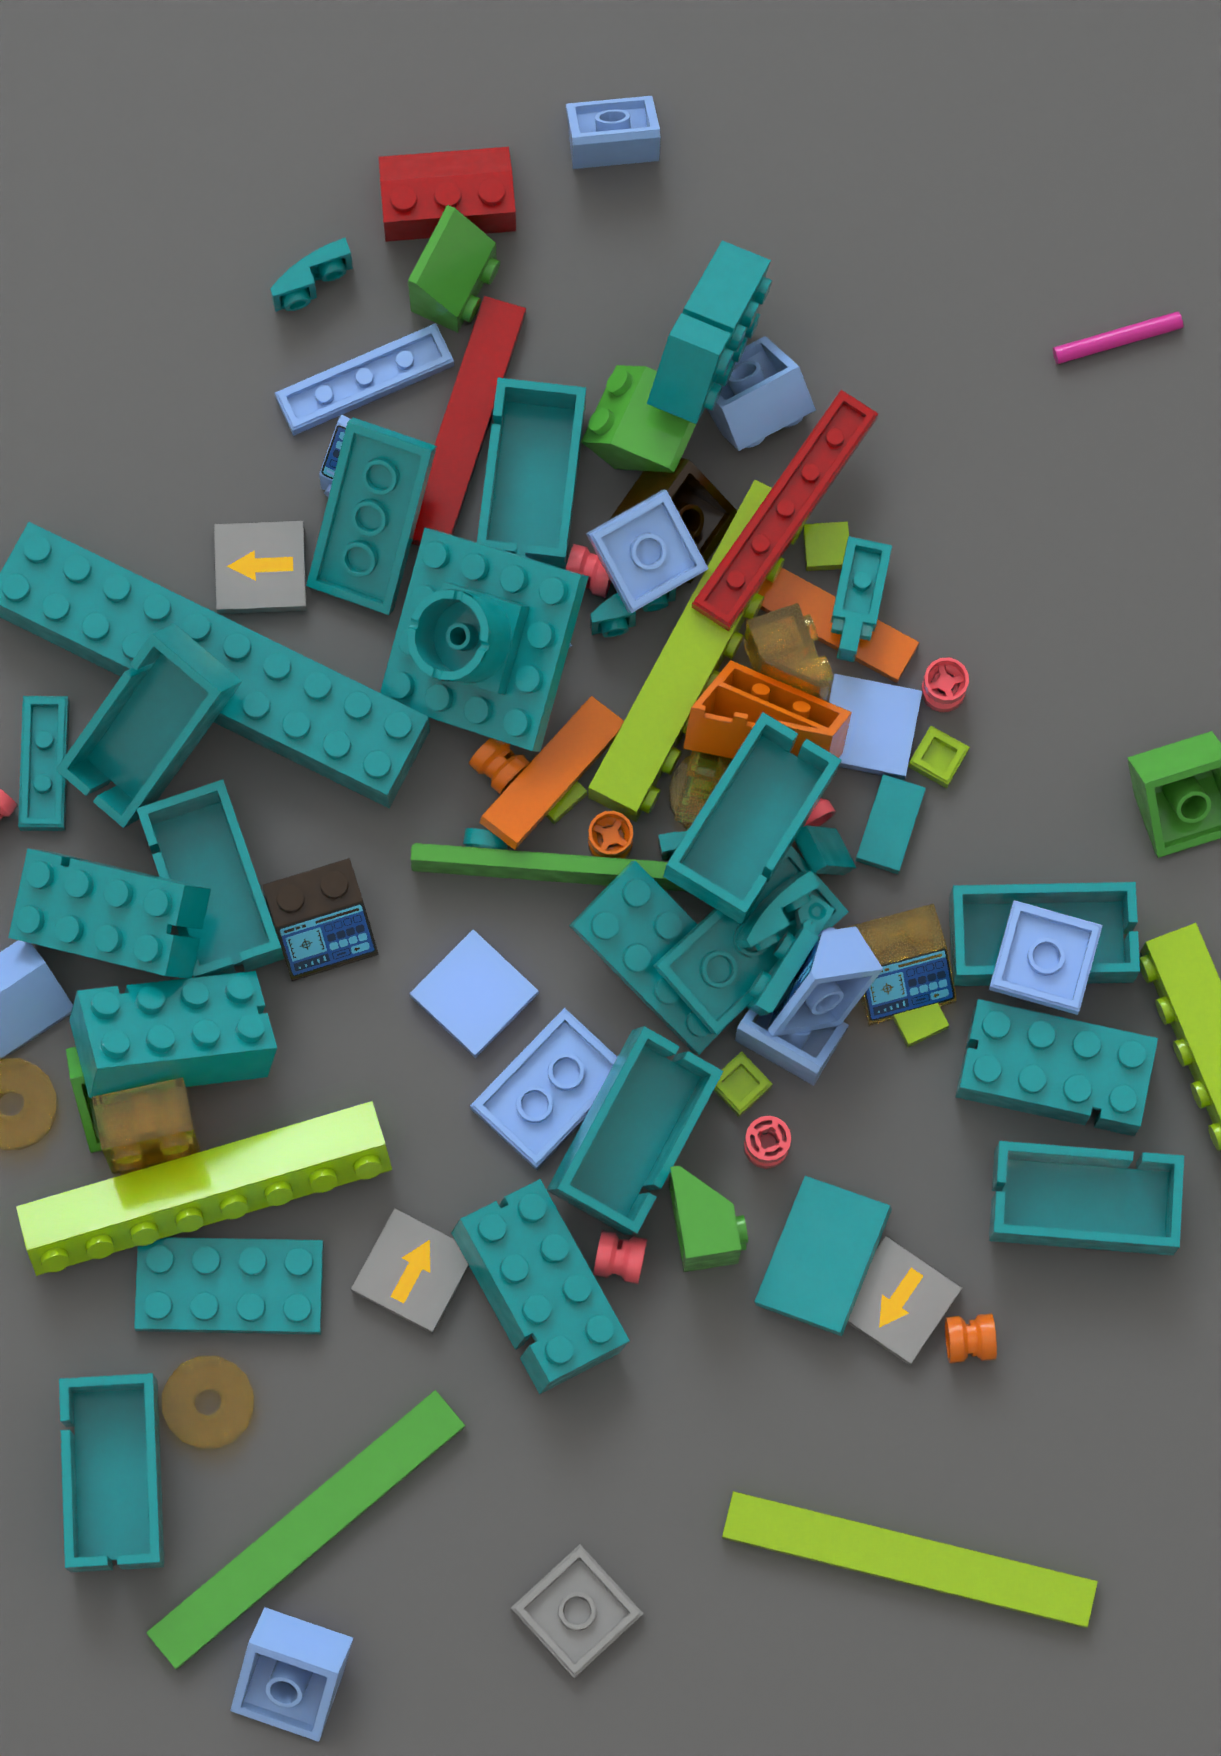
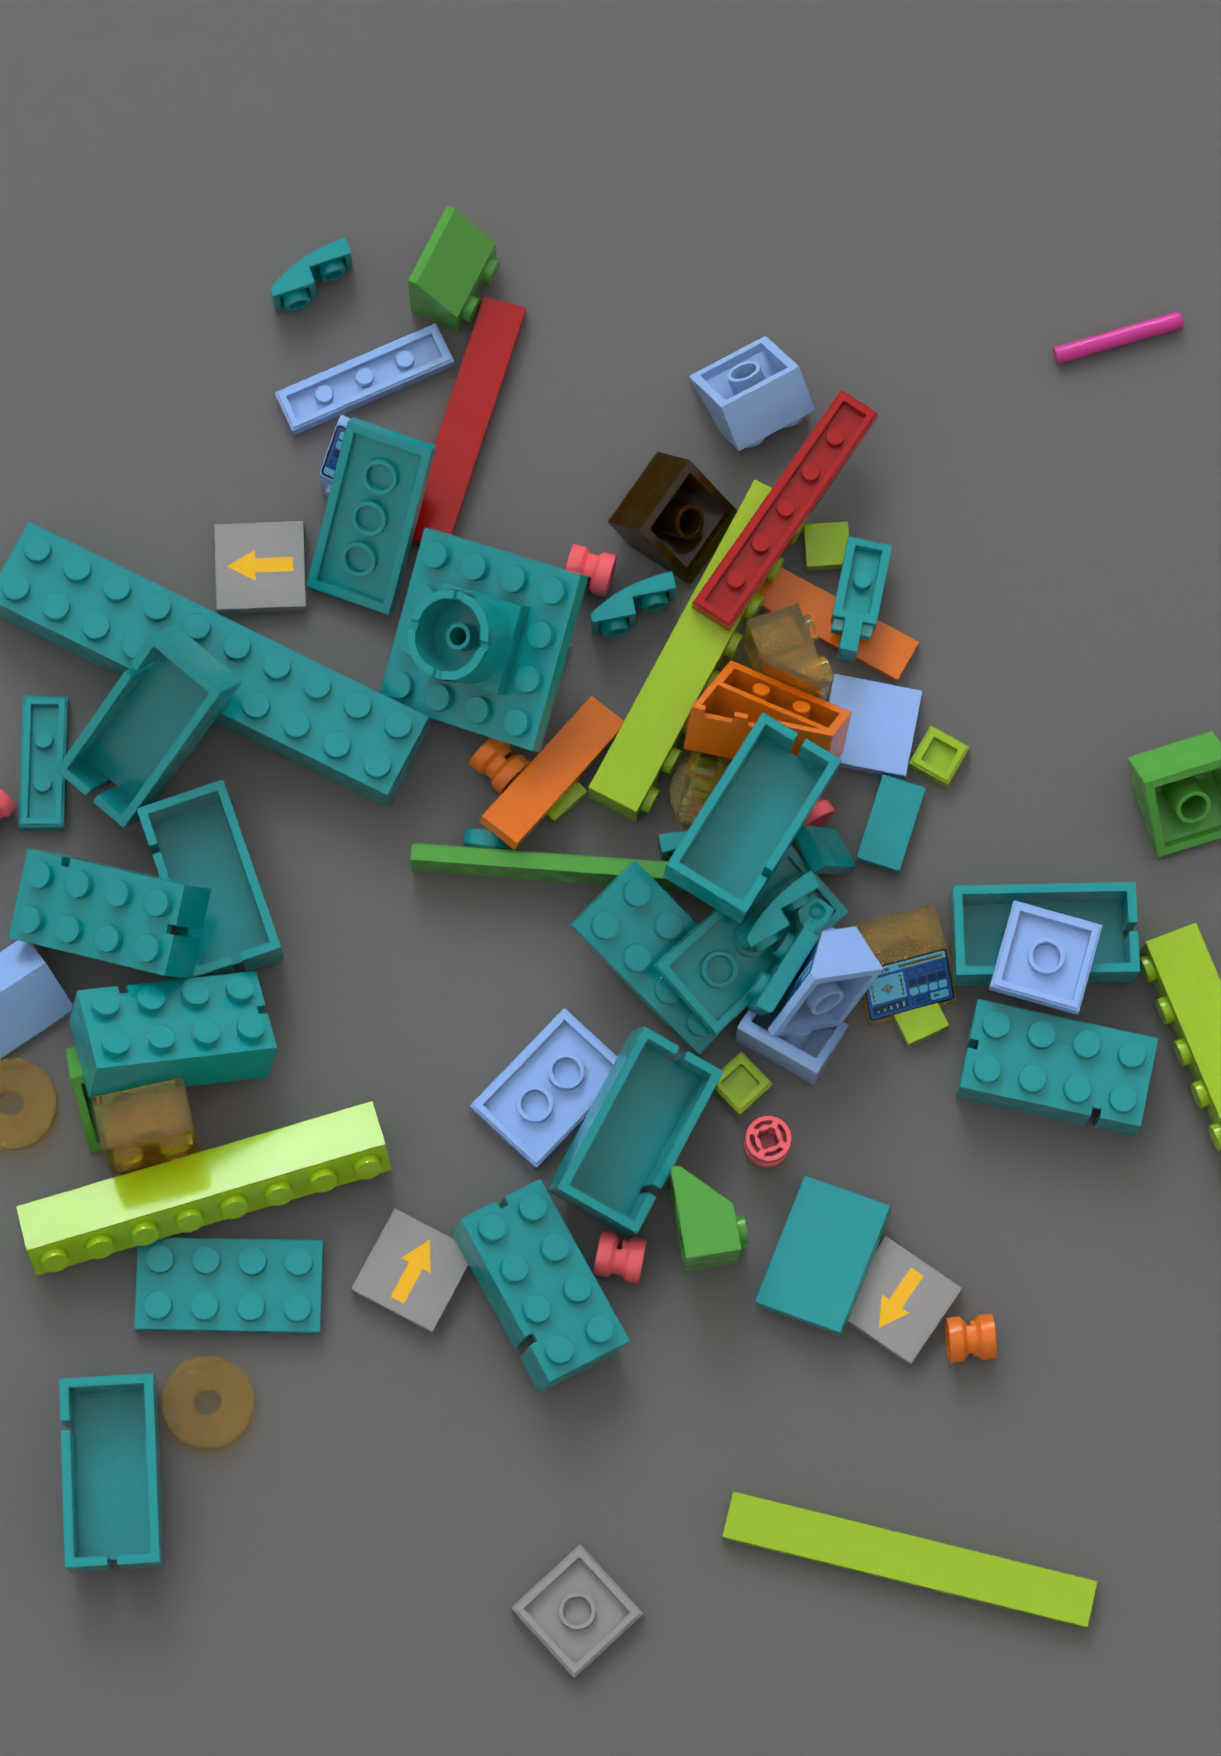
bright green tile [146,1390,466,1670] -> none
light blue slope [230,1607,353,1742] -> none
slope [262,858,379,981] -> none
red slope [378,146,516,242] -> none
light blue tile [410,930,539,1058] -> none
teal piece [477,377,586,569] -> none
light blue slope [566,96,661,169] -> none
bright green slope [581,365,696,473] -> none
light blue tile [586,490,708,613] -> none
orange wheel [588,811,633,859] -> none
teal piece [647,240,772,424] -> none
coral wheel [921,657,969,712] -> none
teal piece [989,1141,1184,1256] -> none

